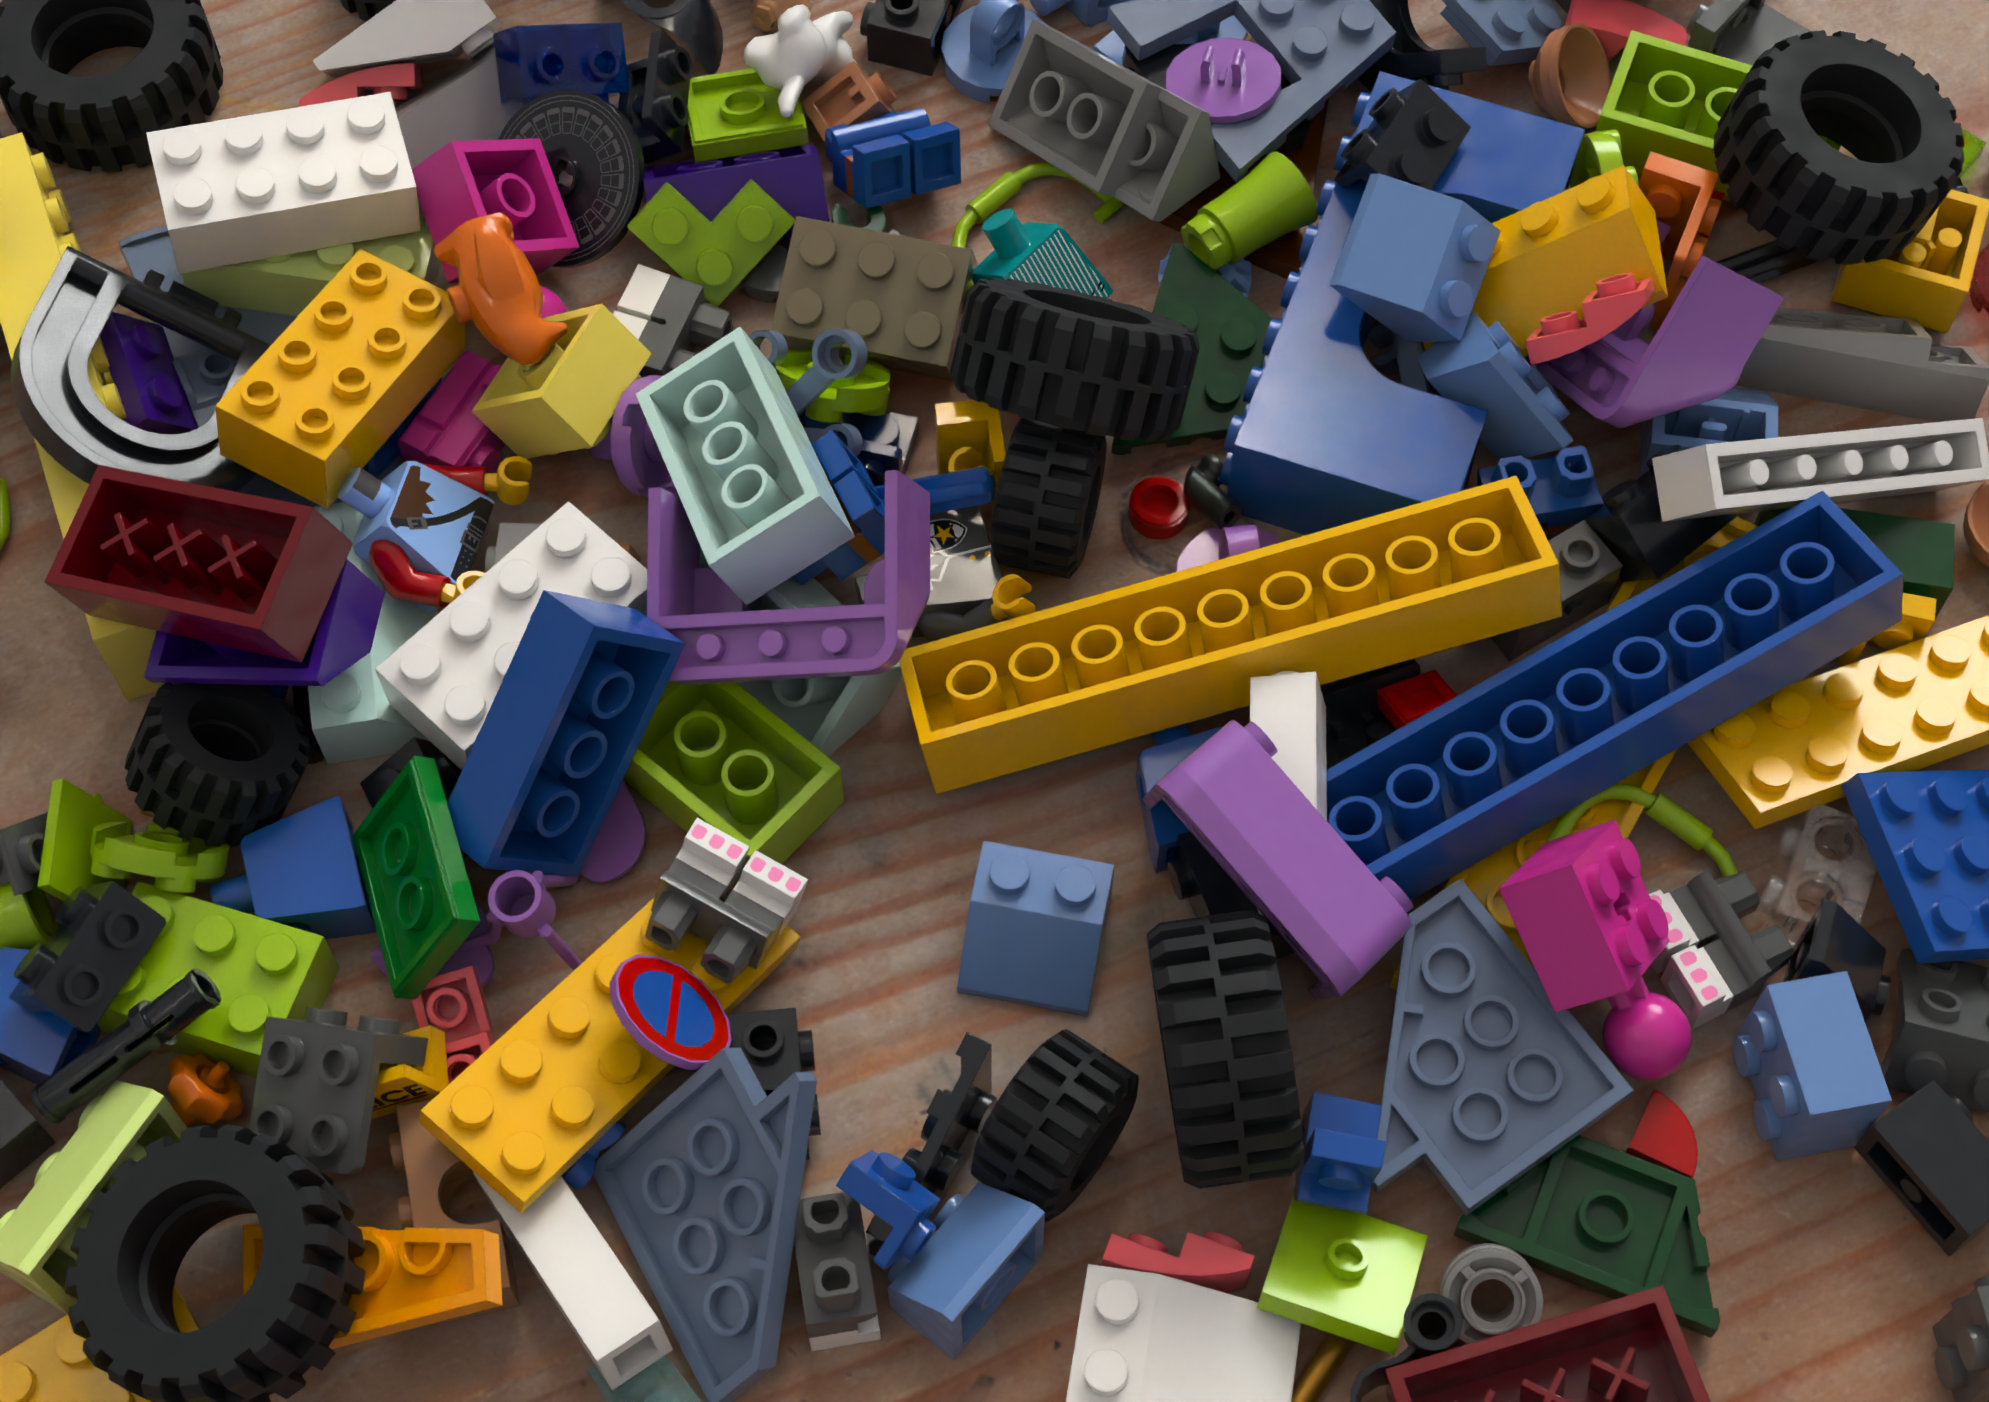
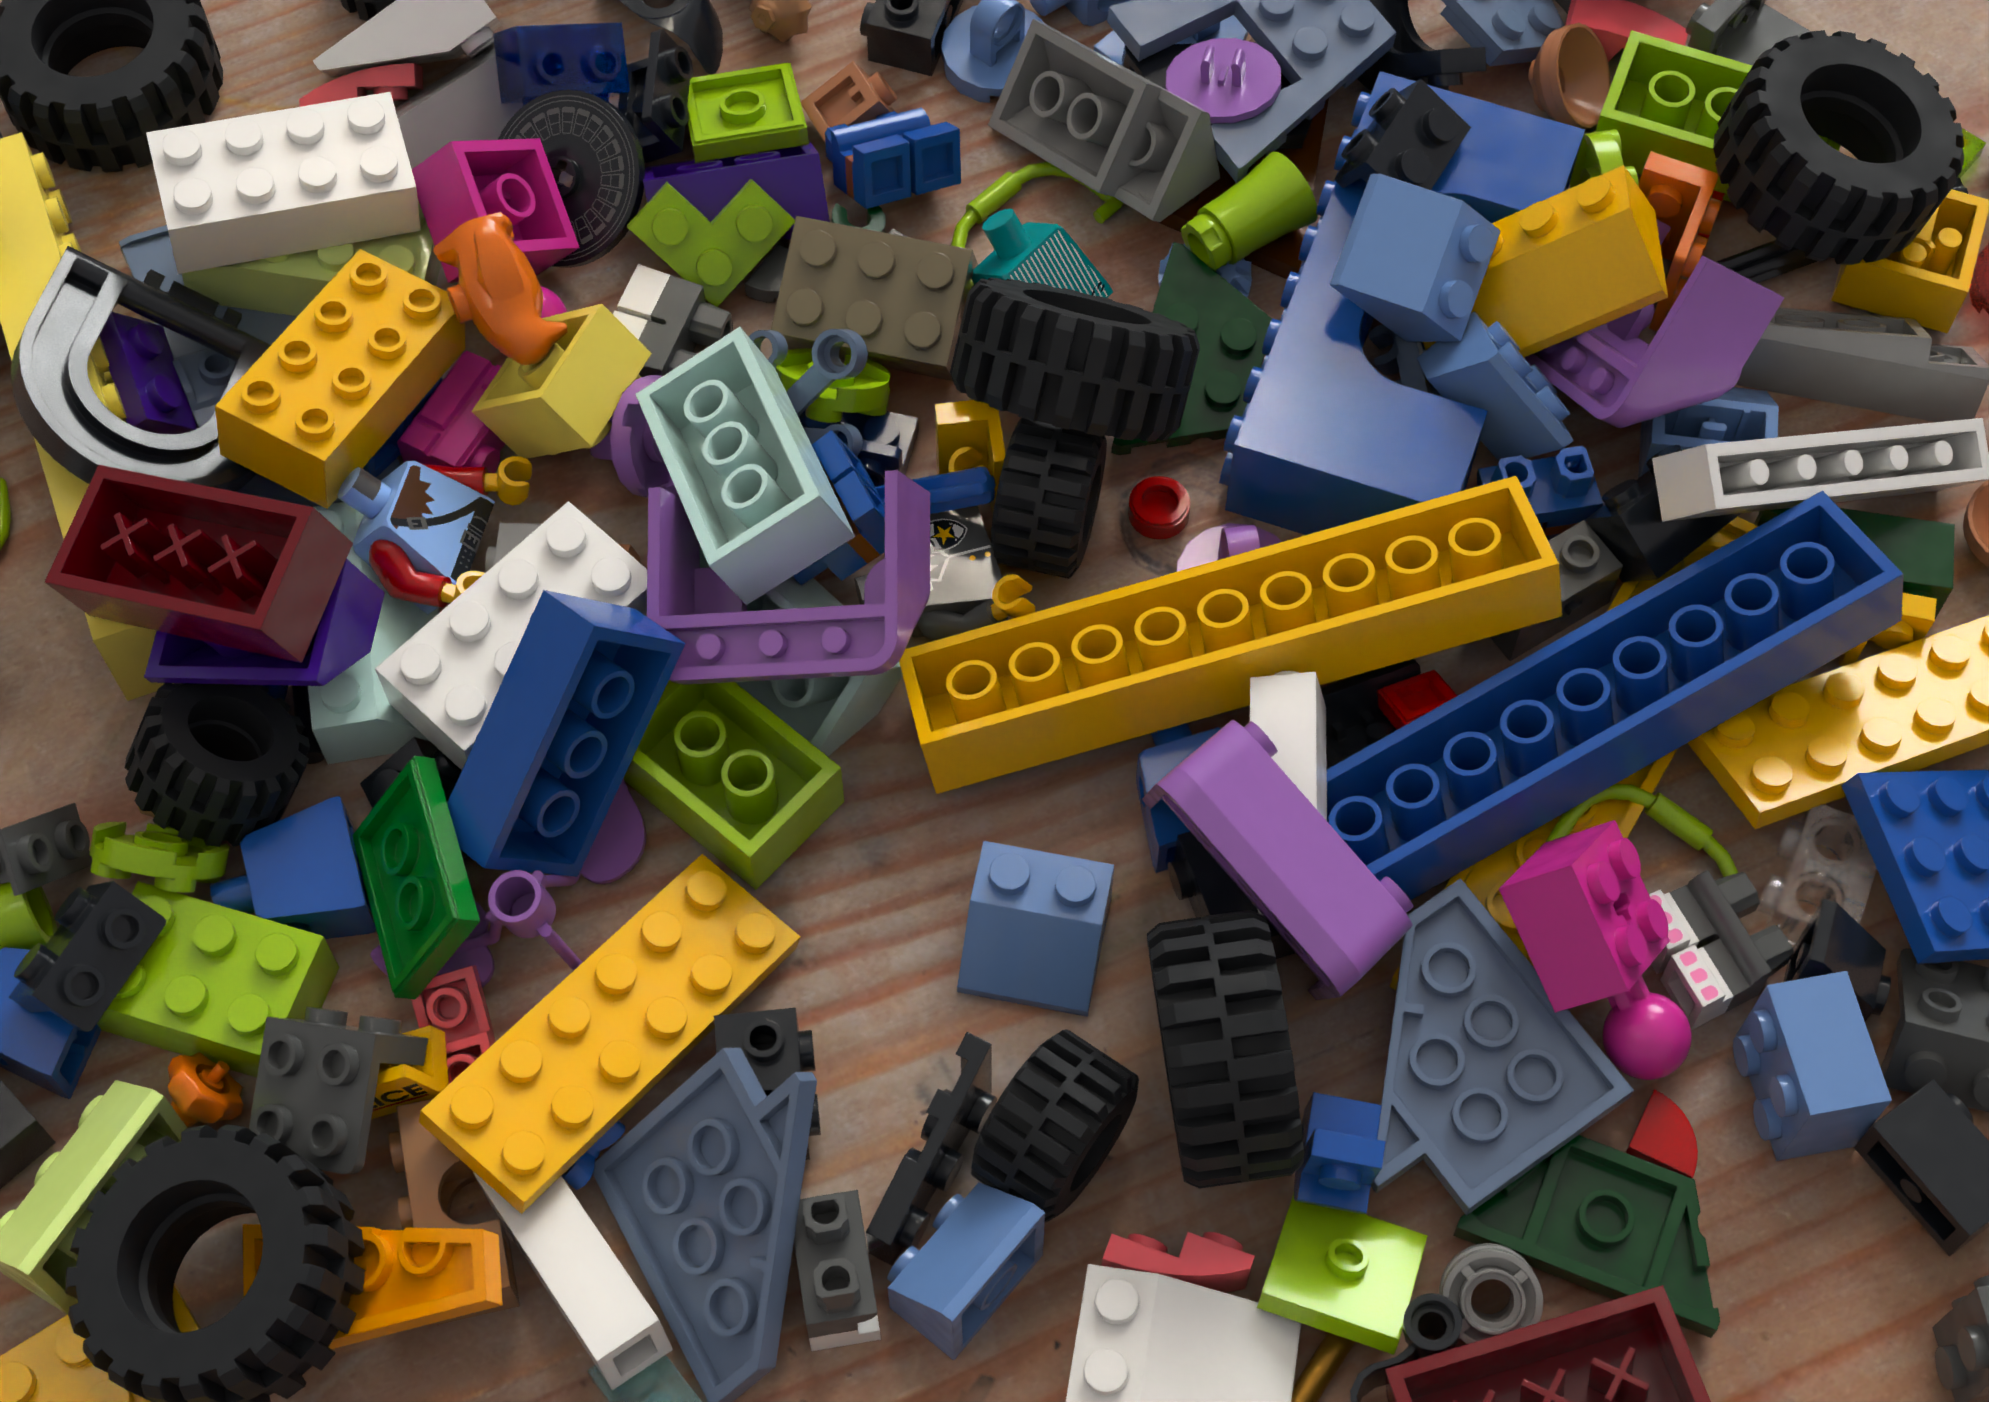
black pin [31,968,222,1124] -> none
lime piece [37,778,133,902] -> none
piece [609,955,732,1070] -> none
dark grey hips [645,818,808,984] -> none
white animal [743,4,856,118] -> none
blue bracket [836,1150,941,1270] -> none
pearl dark grey arm [1184,453,1241,530] -> none
coral slope [1526,273,1655,365] -> none

